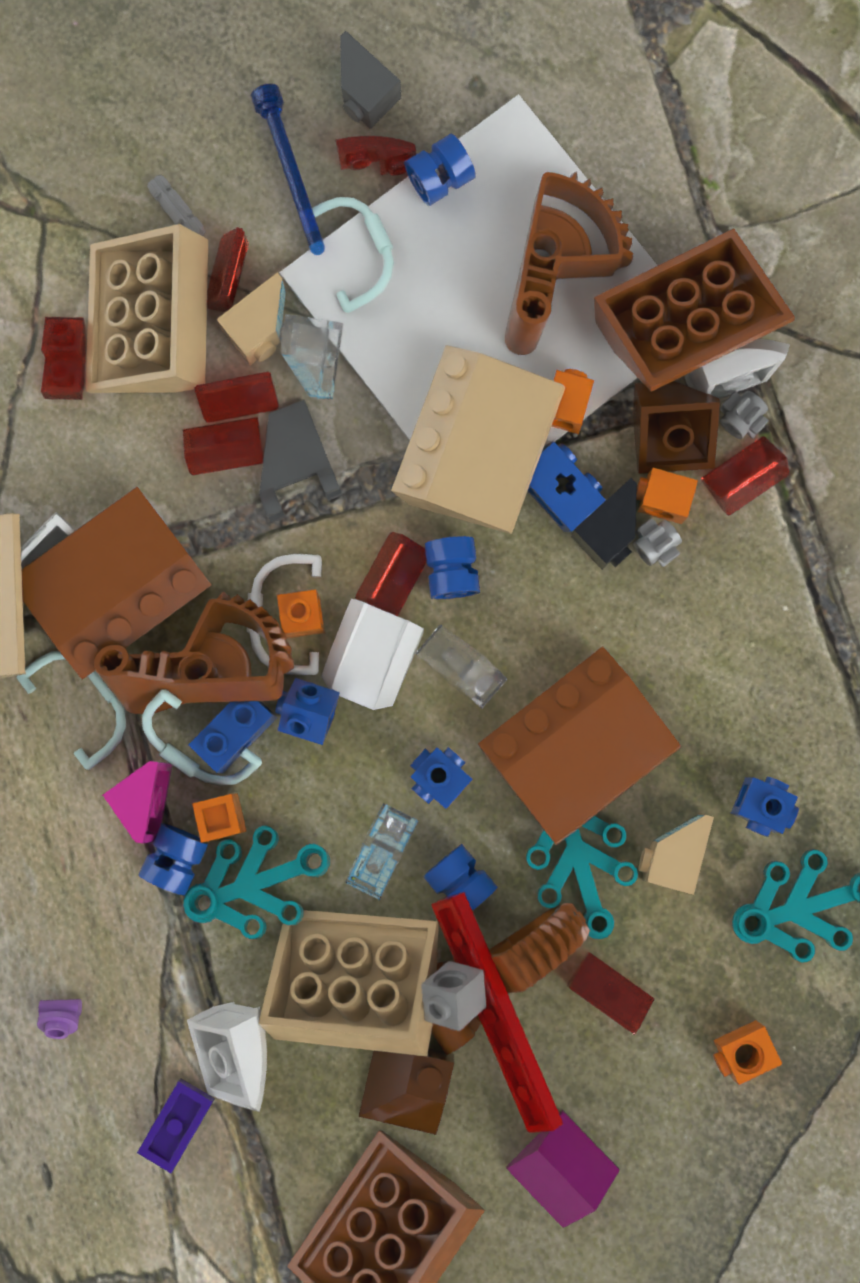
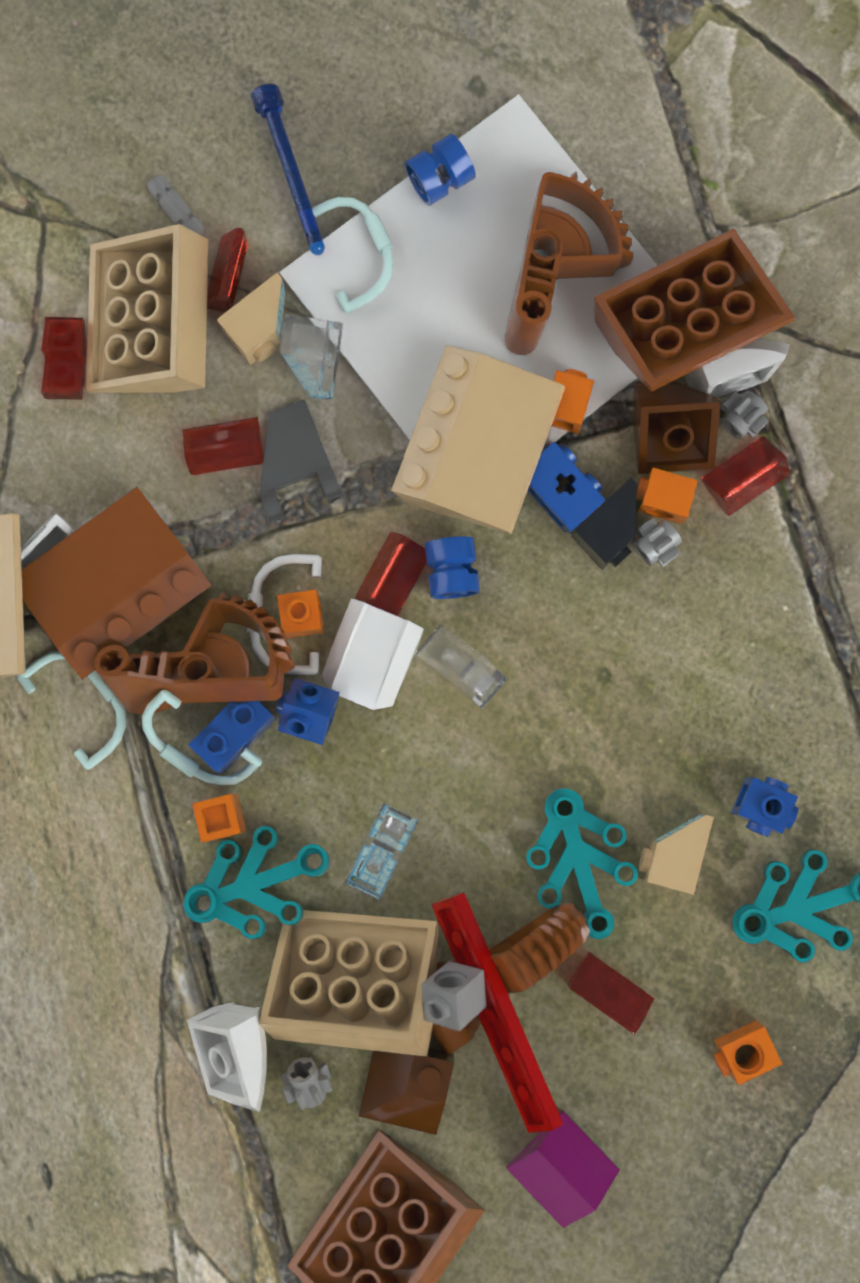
medium lavender plate [37,999,82,1039] -> none
dark pink slope [103,761,173,844] -> none
dark purple plate [137,1078,215,1173] -> none
blue wheel [138,823,209,895] -> none
clear red slope [194,371,279,423] -> none
clear red slope [335,136,417,176] -> none
dark grey slope [340,30,401,129] -> none
blue brick [410,747,473,809] -> none
blue wheel [423,844,498,911] -> none
dark orange slope [478,646,681,846] -> none
none -> light grey gear [281,1056,333,1110]

